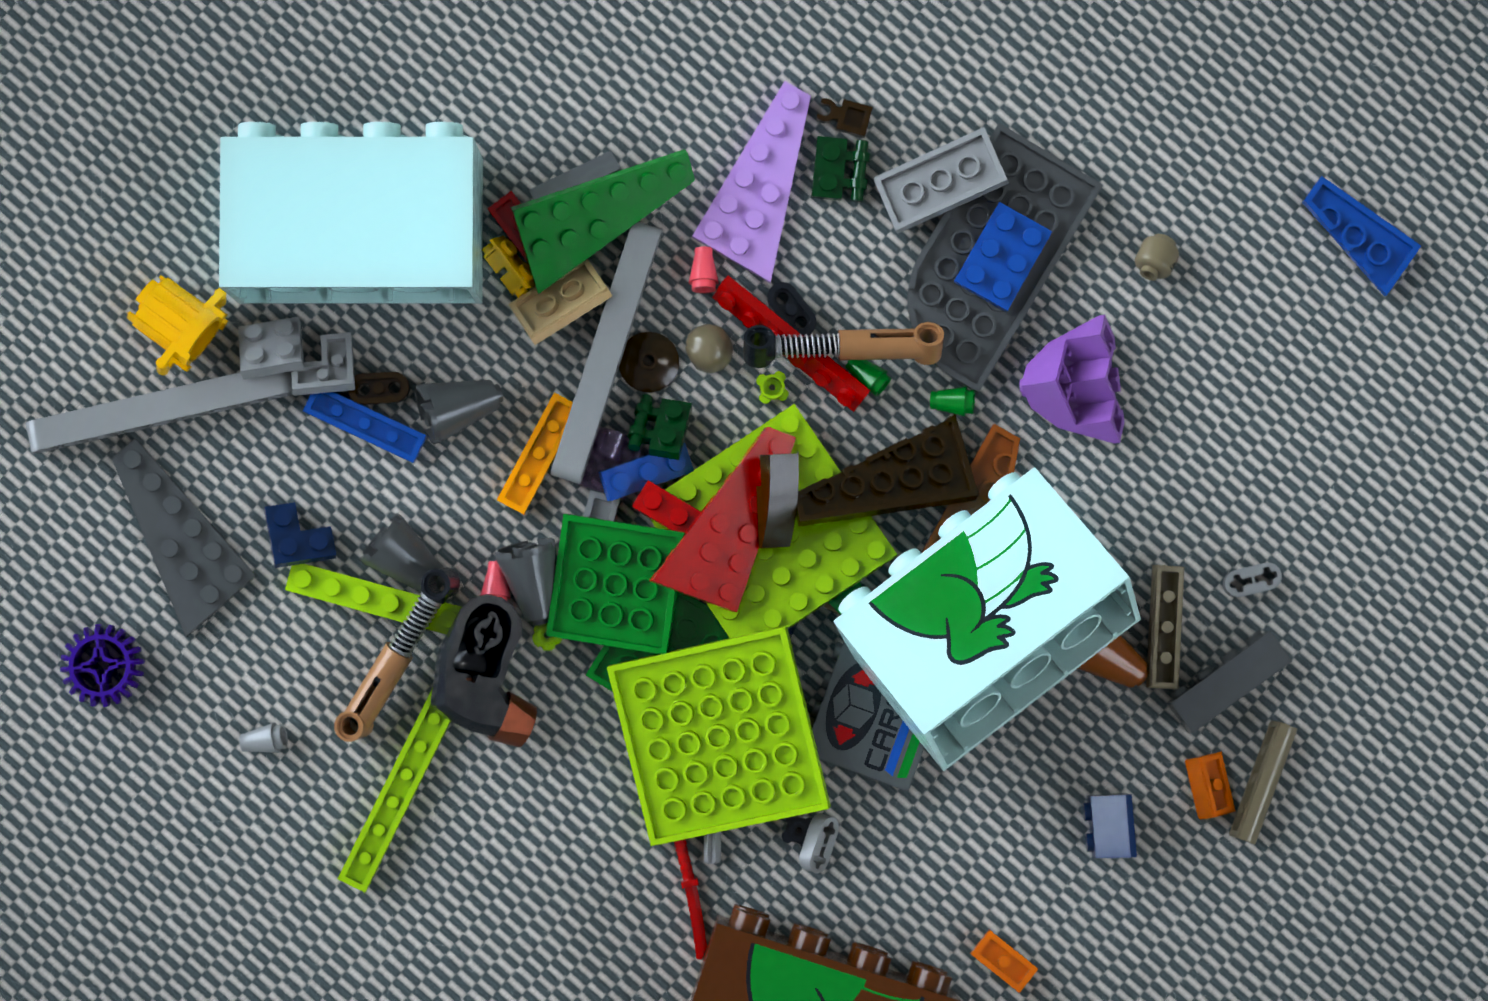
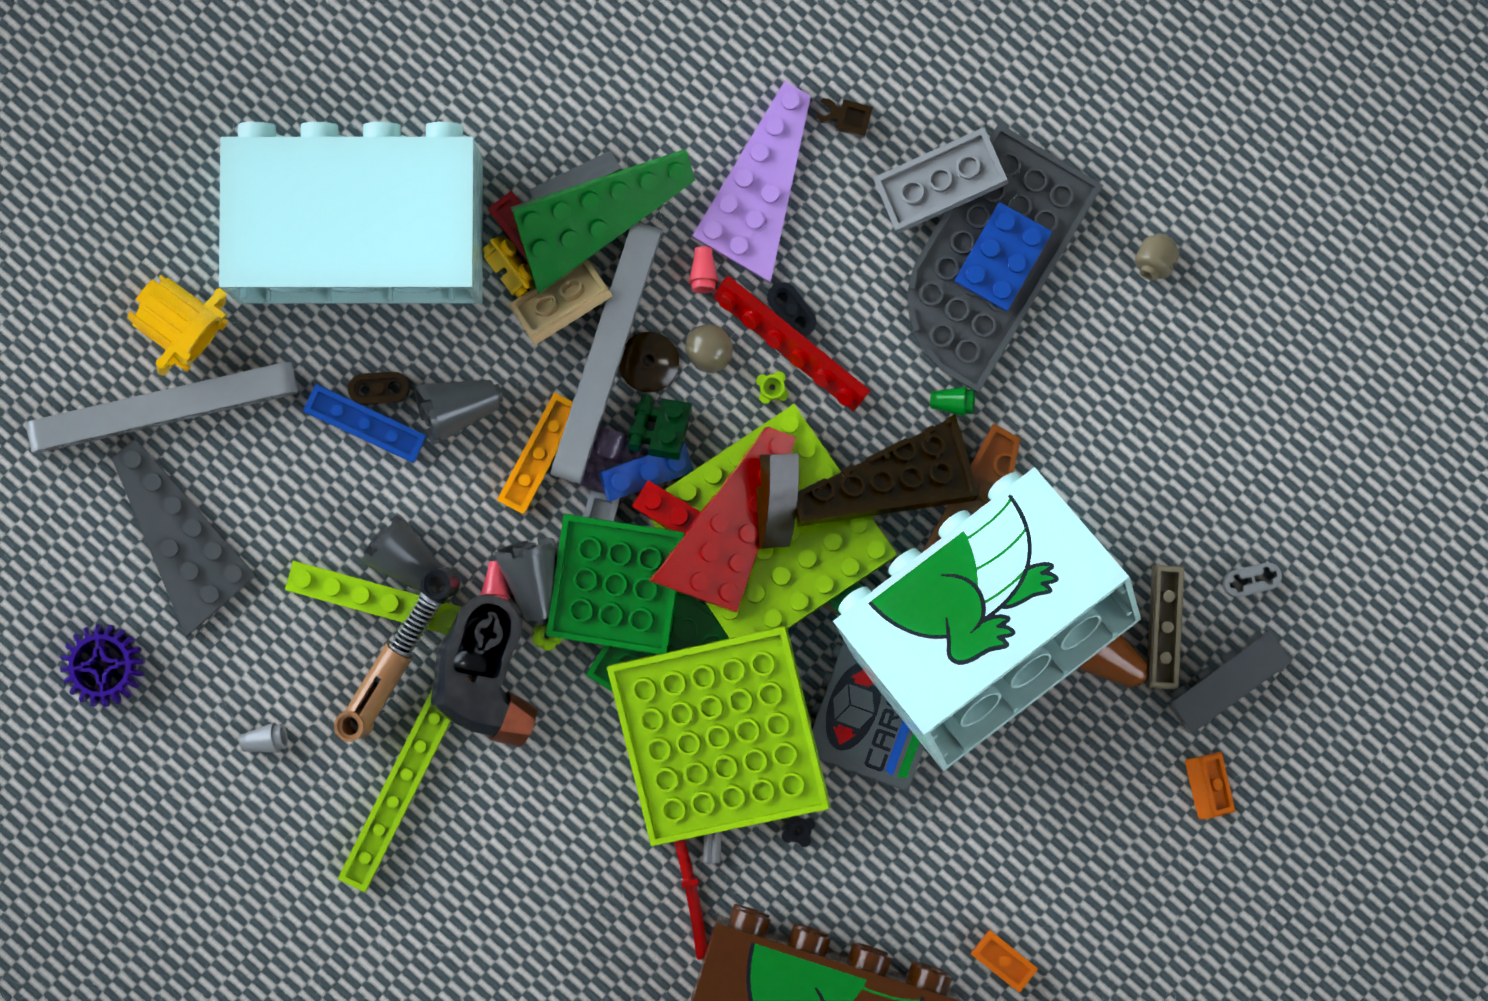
light grey plate [238,316,304,379] -> none
dark blue plate [264,502,336,568] -> none
light grey plate [291,332,355,396] -> none
piece [743,322,944,368] -> none
light grey beam [799,813,839,873] -> none
dark green plate [811,136,870,202] -> none
green cone [845,360,892,397] -> none
medium lavender brick [1019,314,1124,444] -> none
slope [1083,793,1137,858] -> none
dark tan brick [1229,720,1298,845] -> none
blue wing [1302,176,1421,297] -> none

